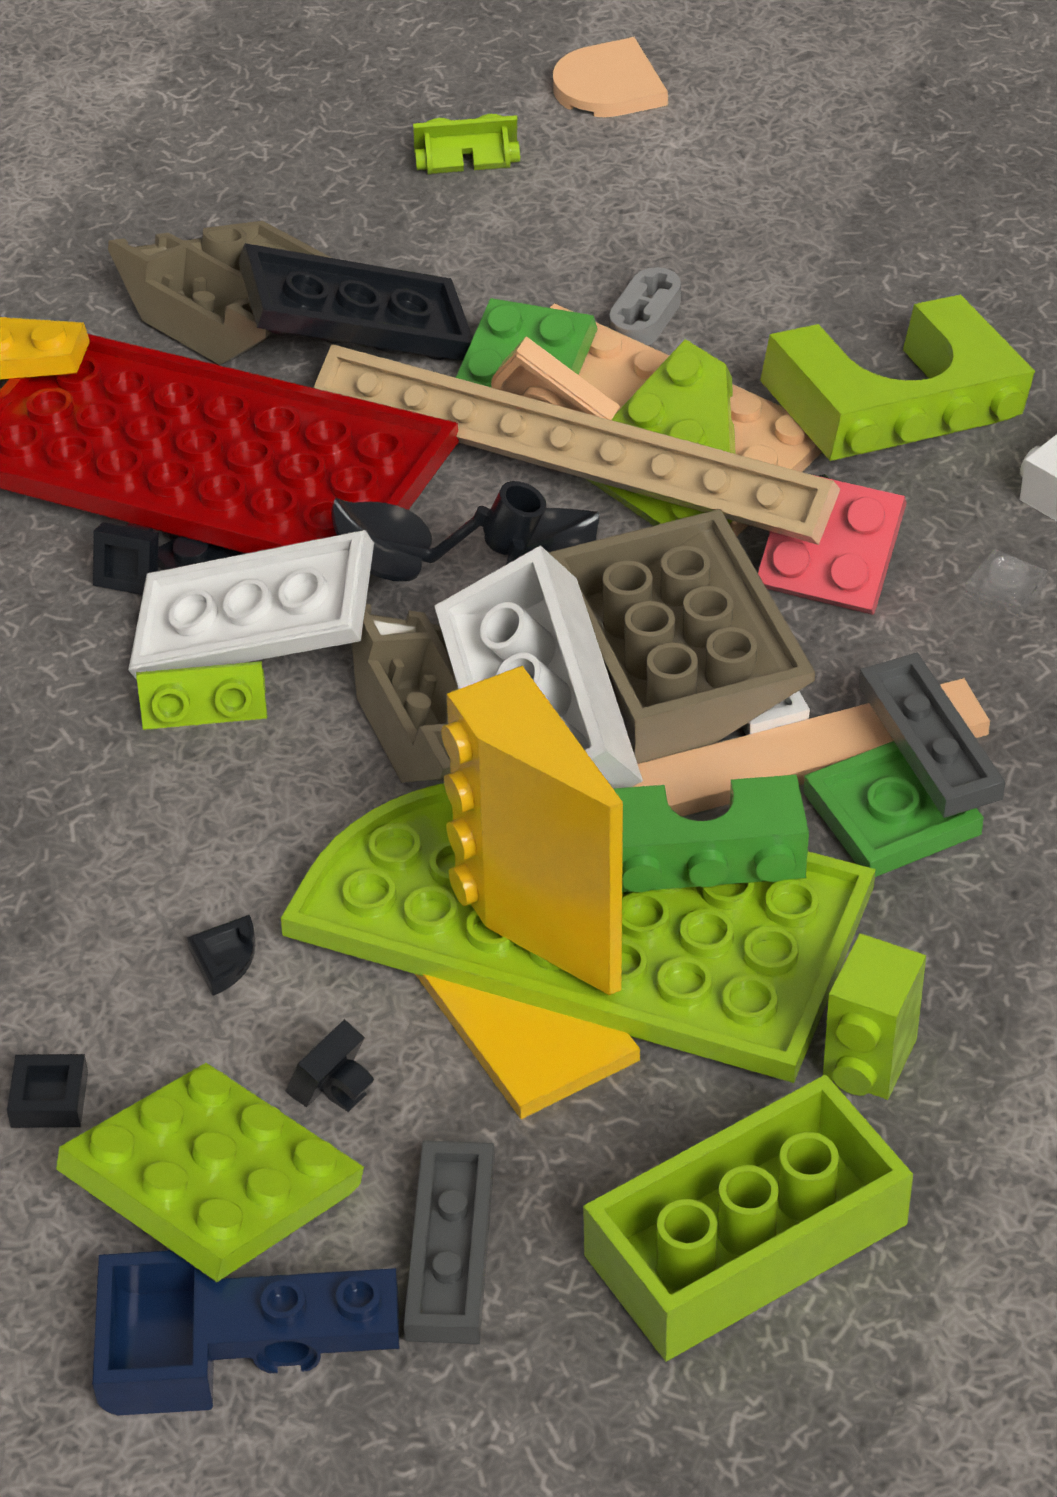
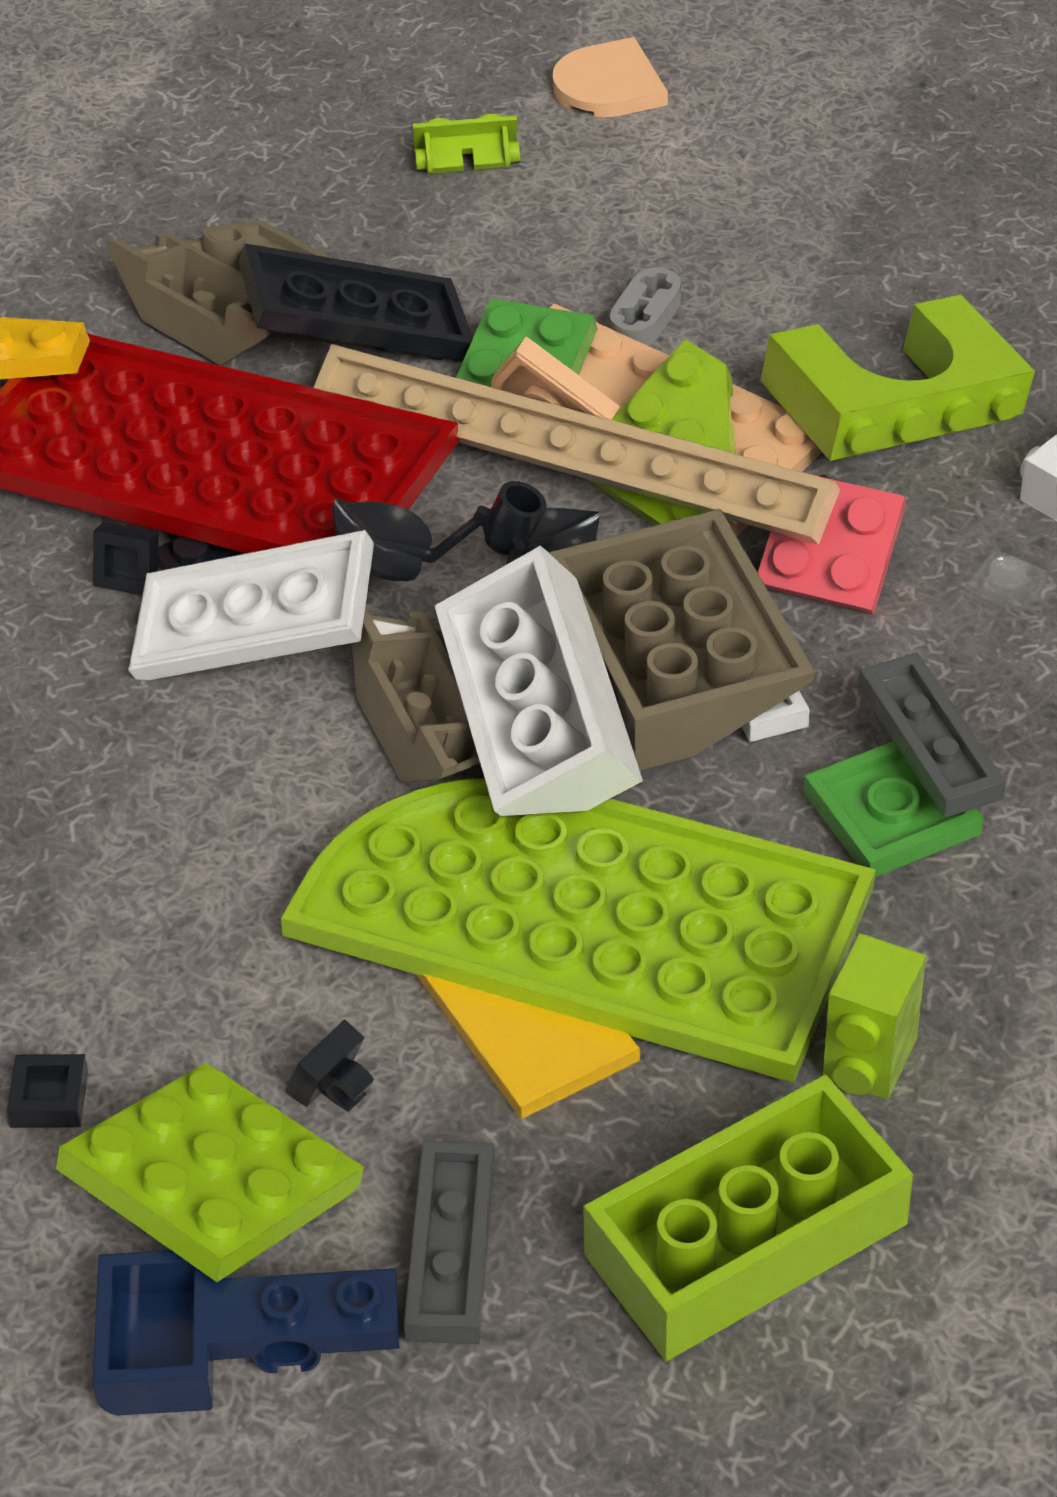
lime hinge [136,661,267,730] -> none
black tile [187,915,256,996] -> none
yellow slope [441,666,623,995] -> none
bright green arch [613,774,809,892] -> none
light nougat tile [633,678,990,817] -> none

